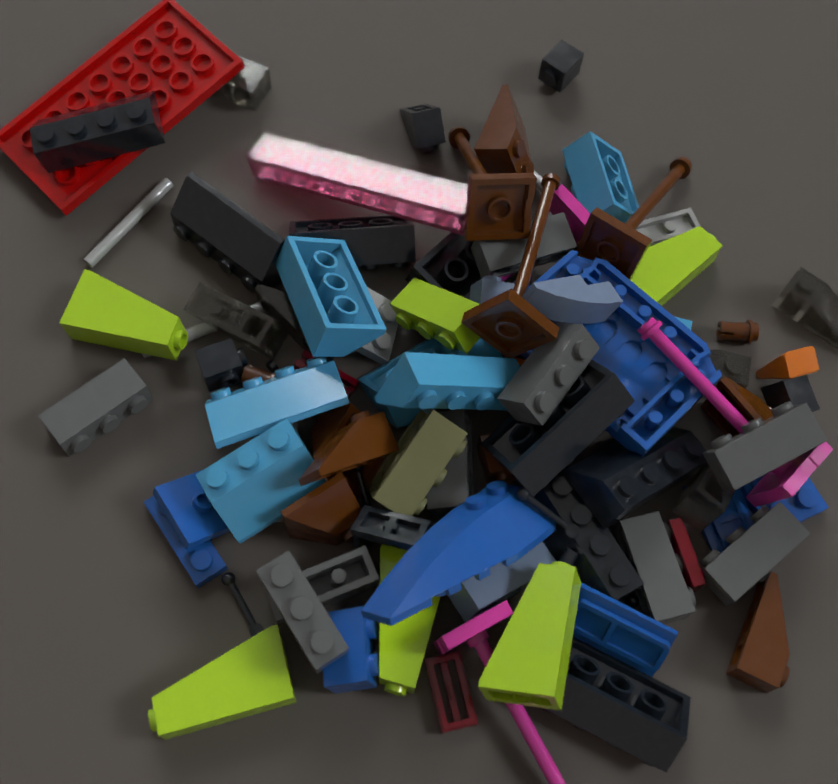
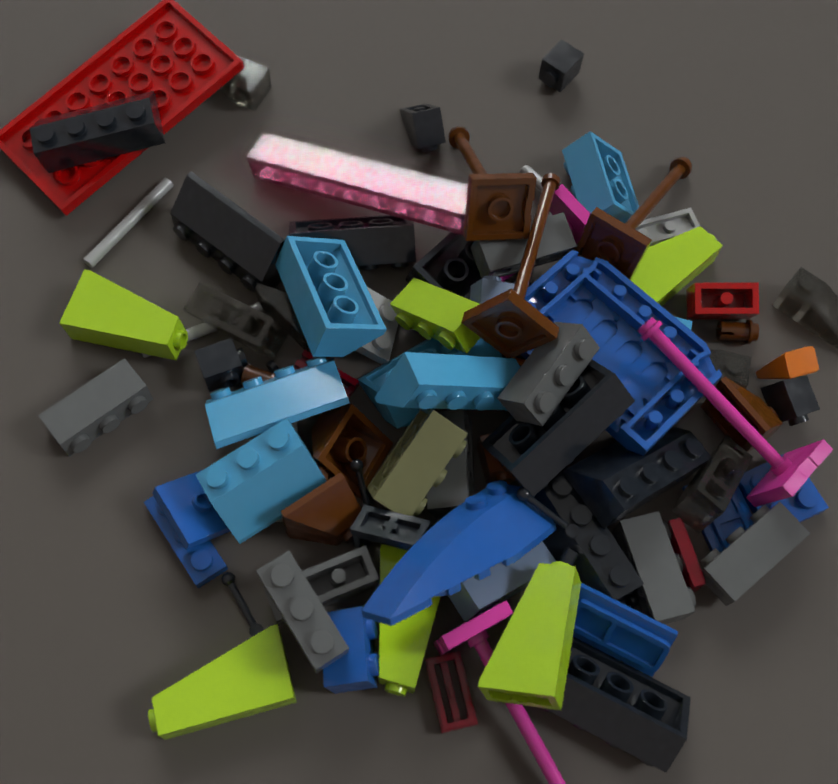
reddish brown slope [298,410,399,486] -> none
reddish brown slope [474,84,534,174] -> none
sand blue slope [522,275,623,324] -> none
dark grey brick [703,401,827,491] -> none
reddish brown slope [726,571,790,693] -> none
none -> red brick [686,282,759,320]

